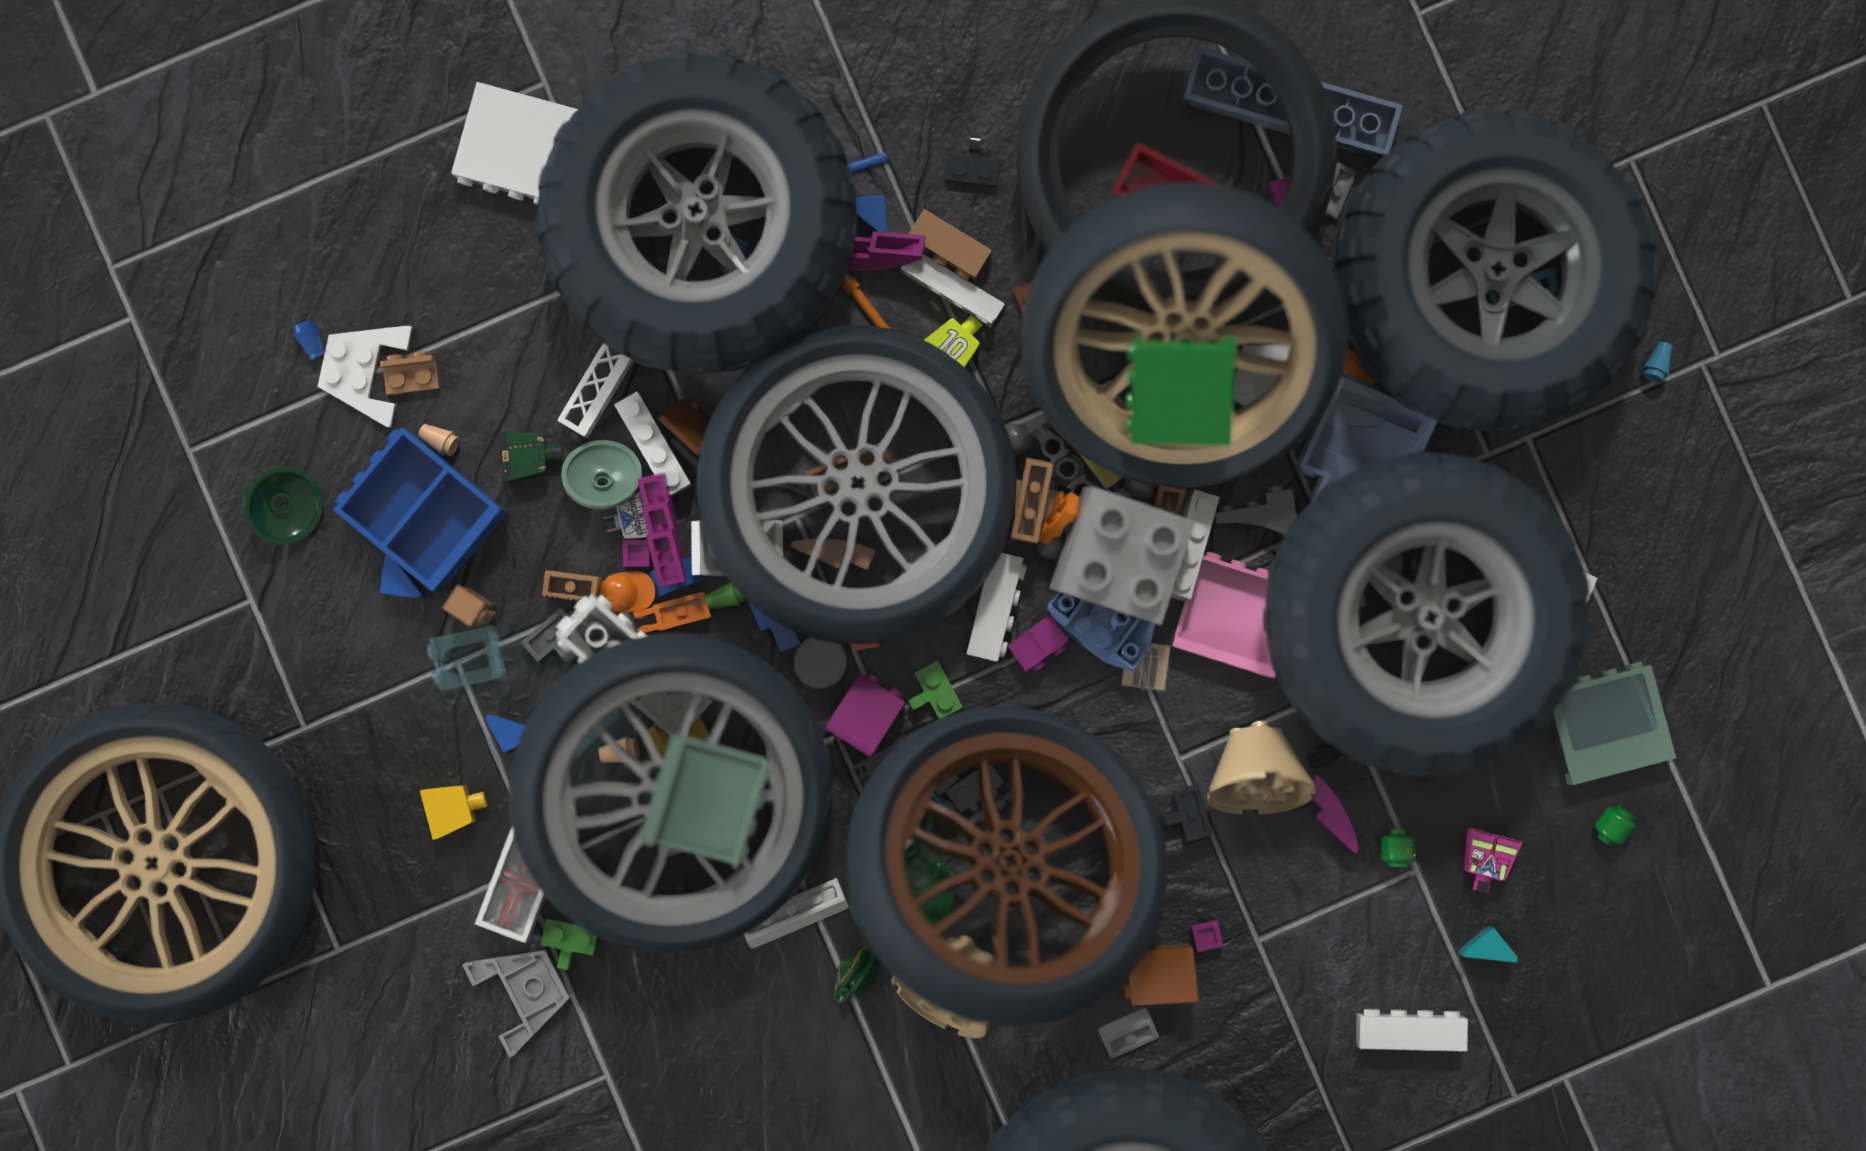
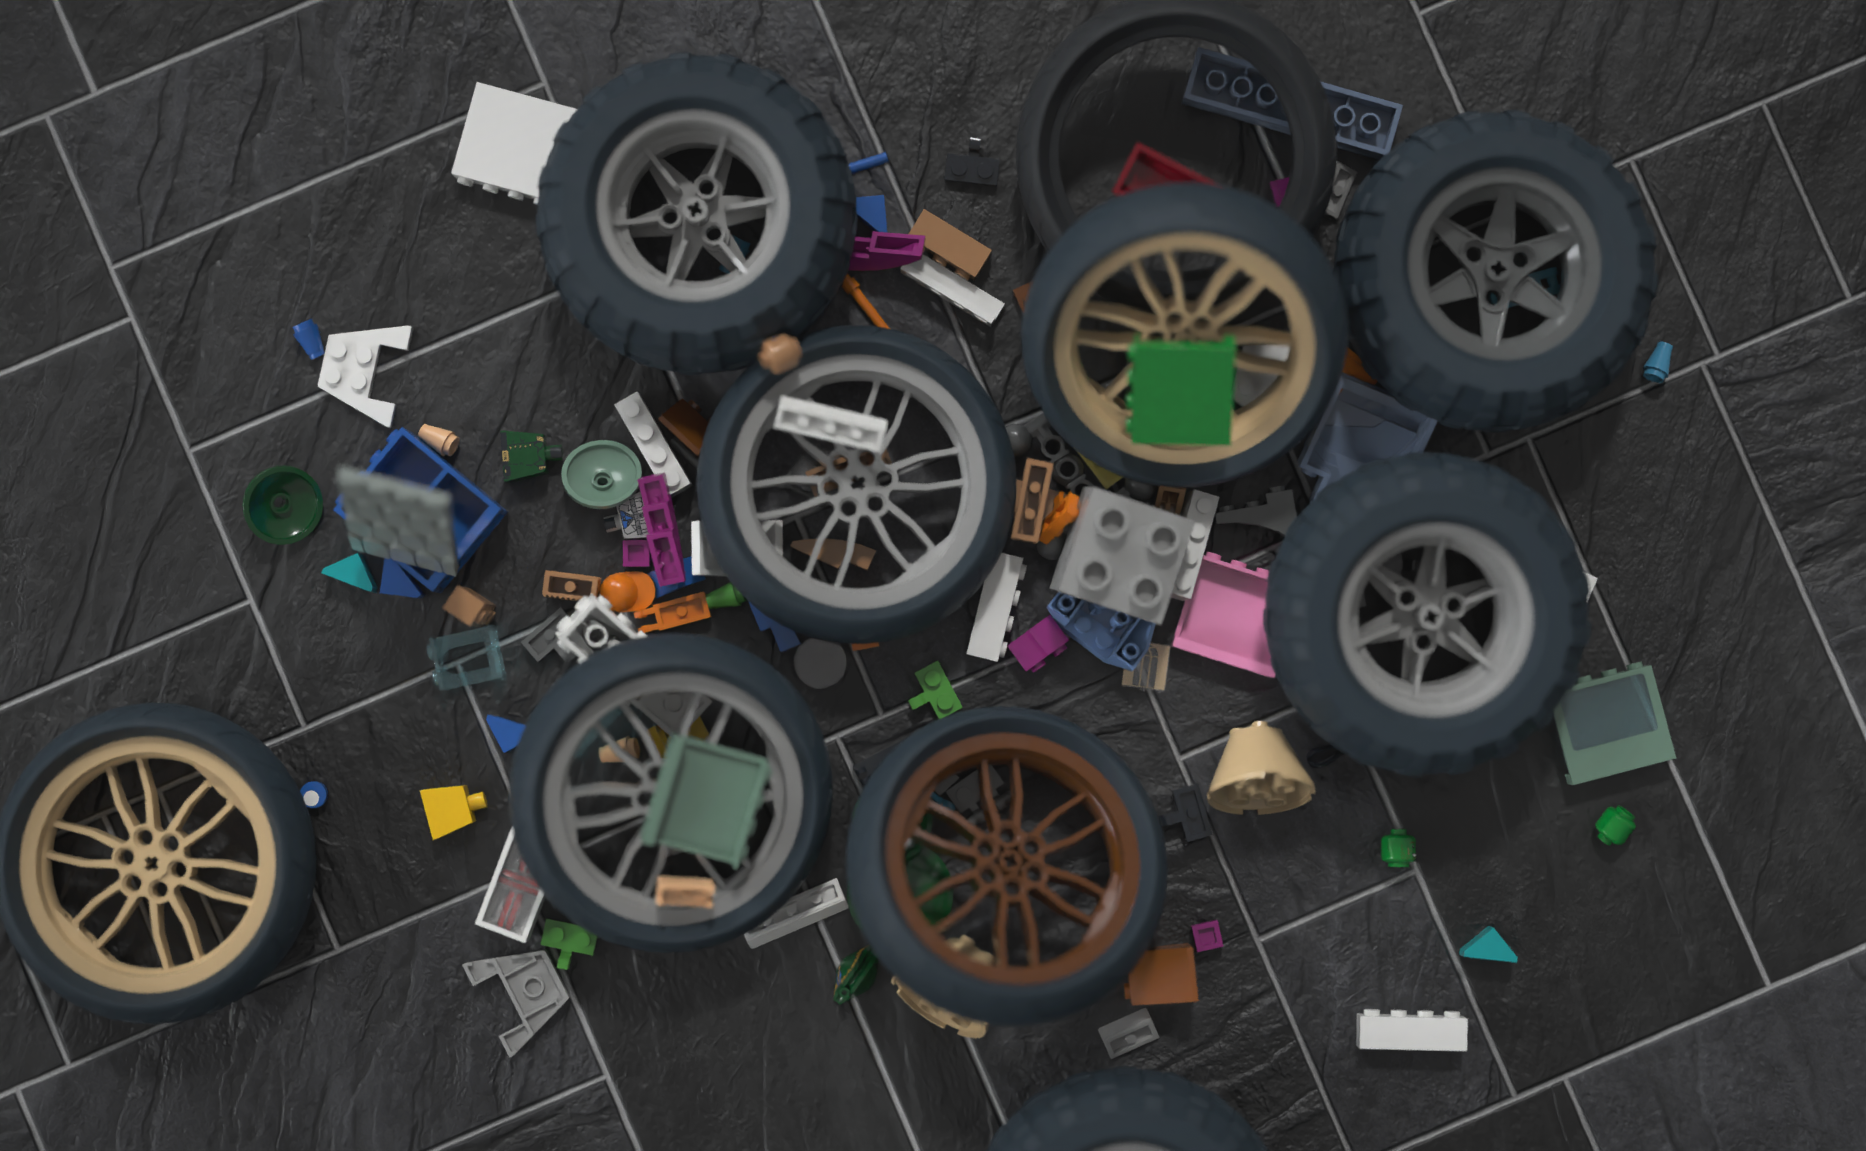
medium nougat bracket [380,351,440,396] -> none
white fence [557,343,633,439] -> none
magenta slope [825,672,905,757] -> none
neon yellow torso [924,315,982,368] -> none
magenta slope [1311,775,1359,853] -> none
torso [1464,828,1522,893] -> none
none -> blue tile [300,781,328,808]
none -> teal slope [322,553,378,593]
none -> light grey piece [337,466,459,577]
none -> light nougat hinge [655,876,715,908]
none -> medium nougat head [759,334,802,374]
none -> white slope [774,396,888,453]

